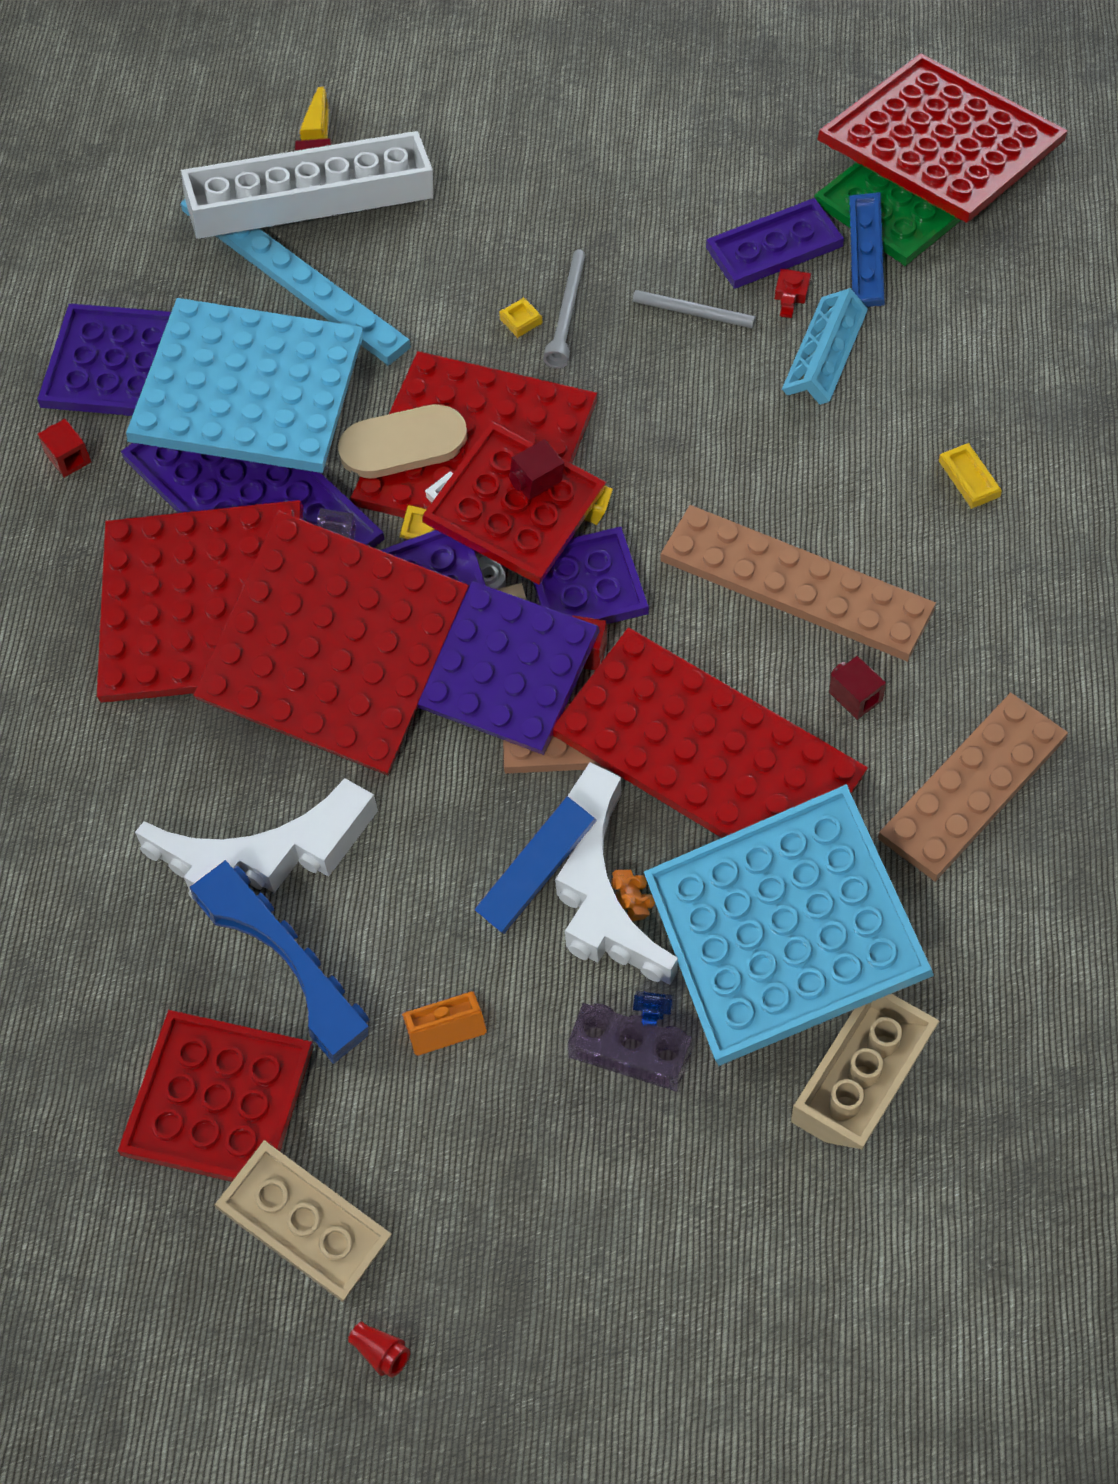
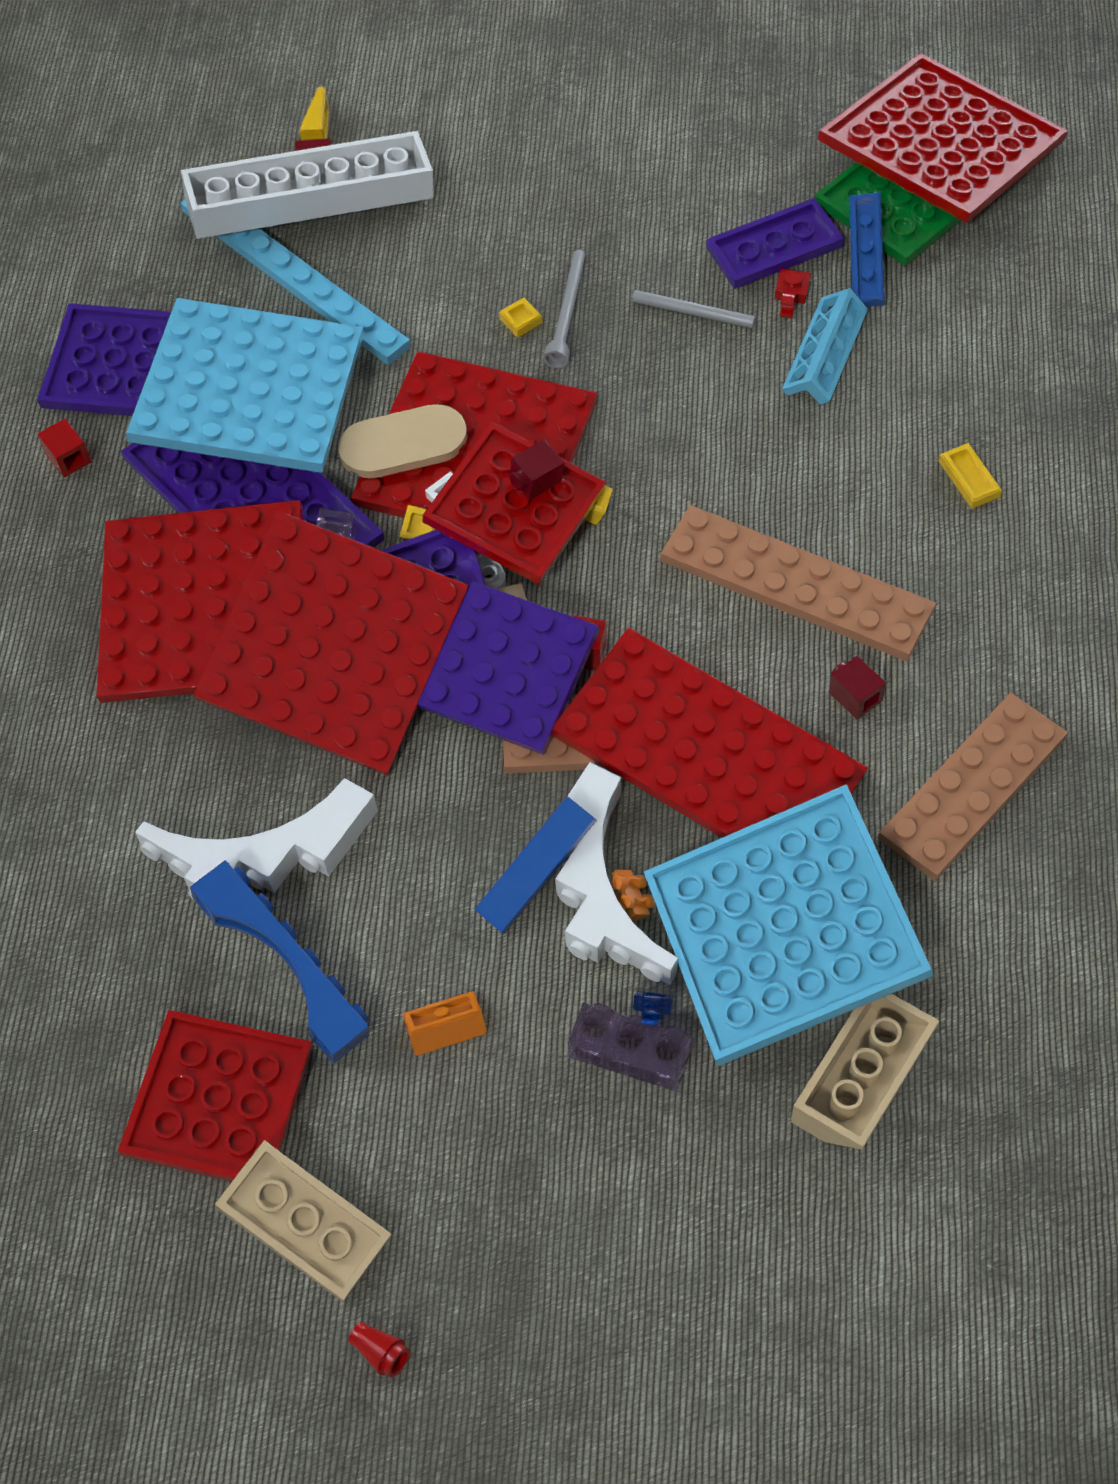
dark purple plate [533,526,649,624] -> none

